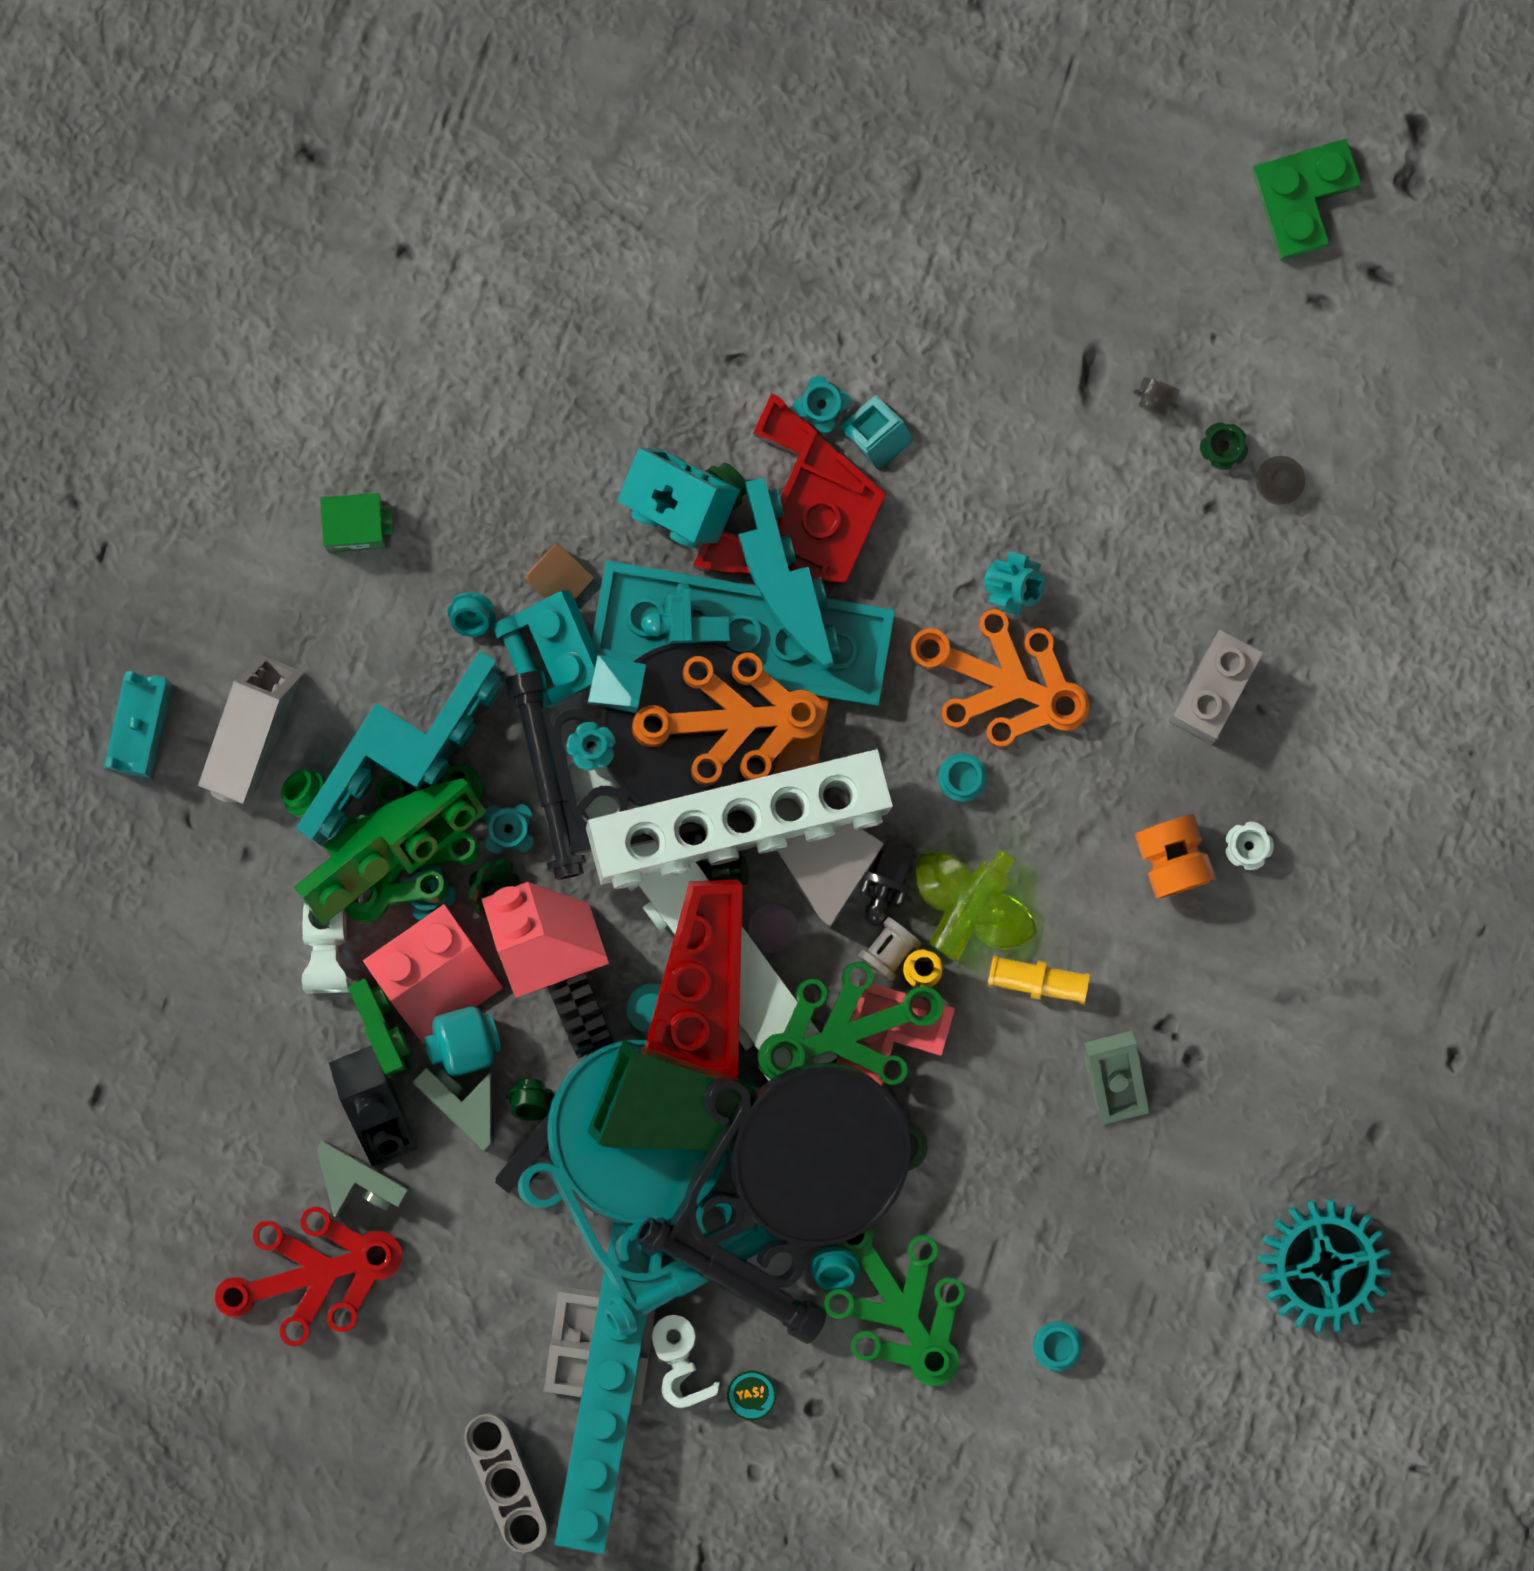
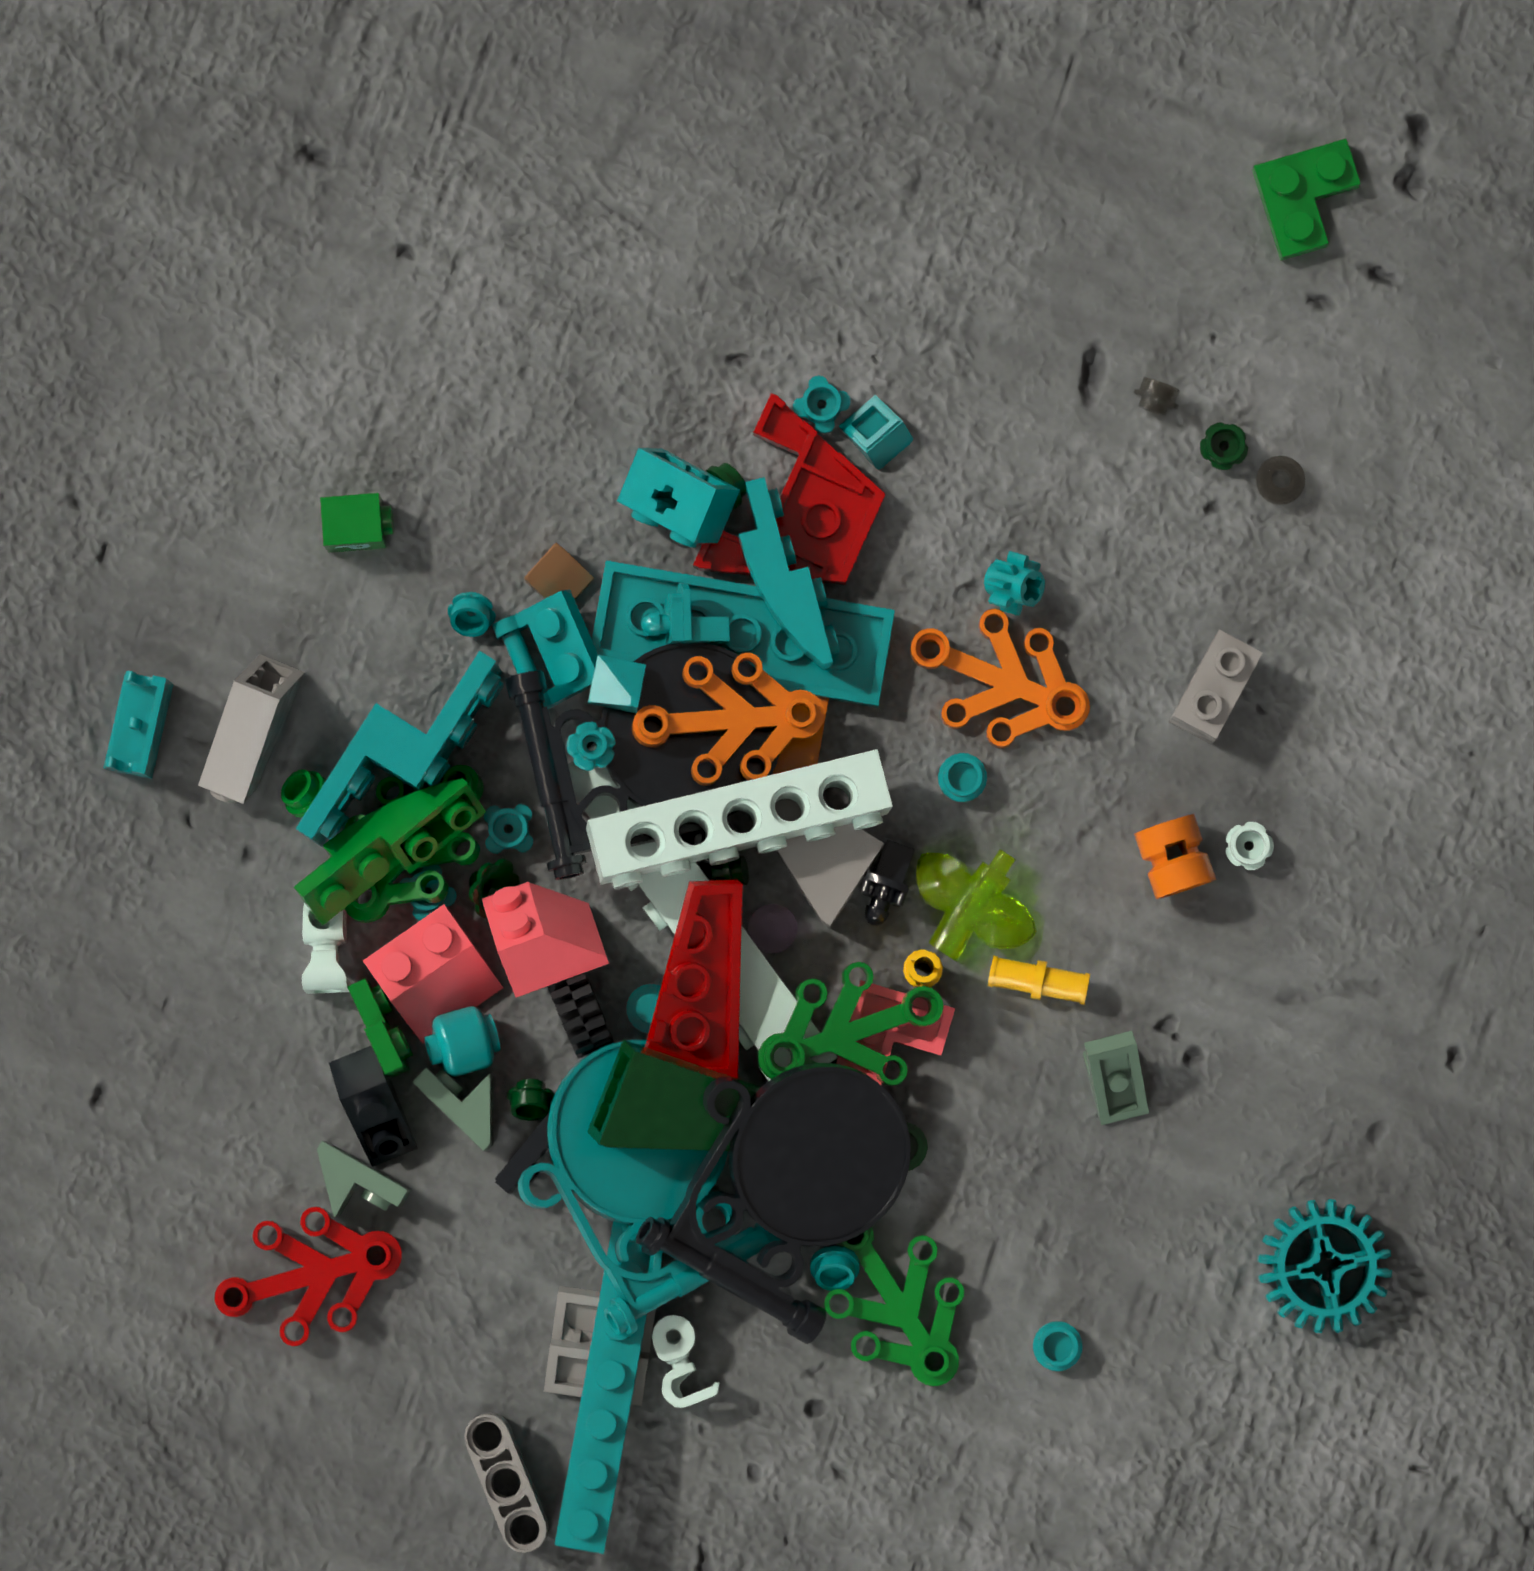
tile [727,1370,776,1421] -> none
light grey bush [857,917,922,982] -> none

